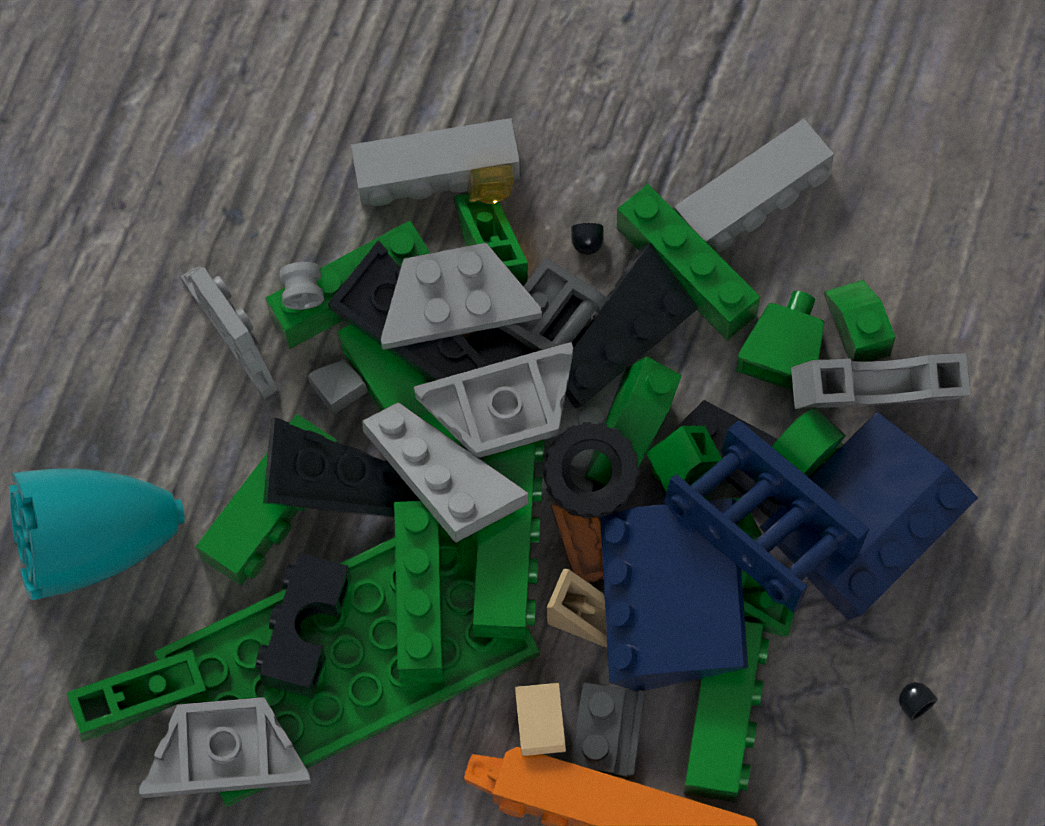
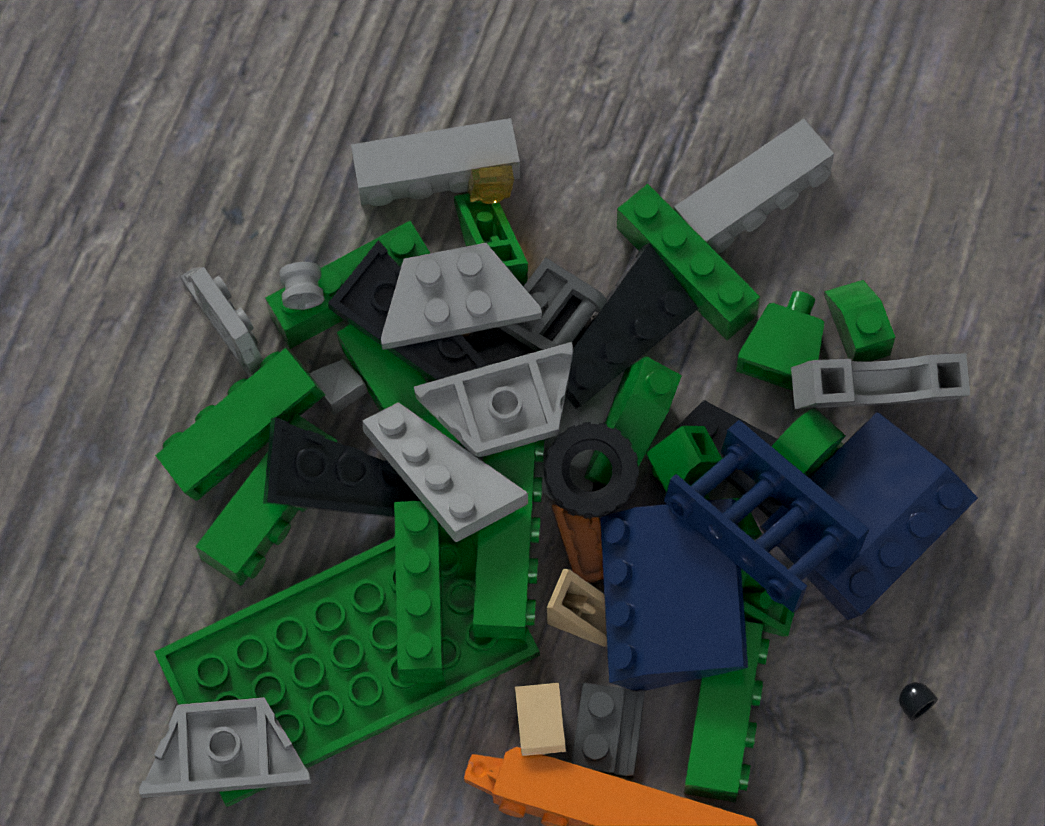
teal cylinder [9,468,185,600] -> none
green slope [66,649,206,742] -> none
black arch [255,553,352,699] -> none
black hinge [571,223,604,255] -> none
none -> green brick [155,348,326,501]

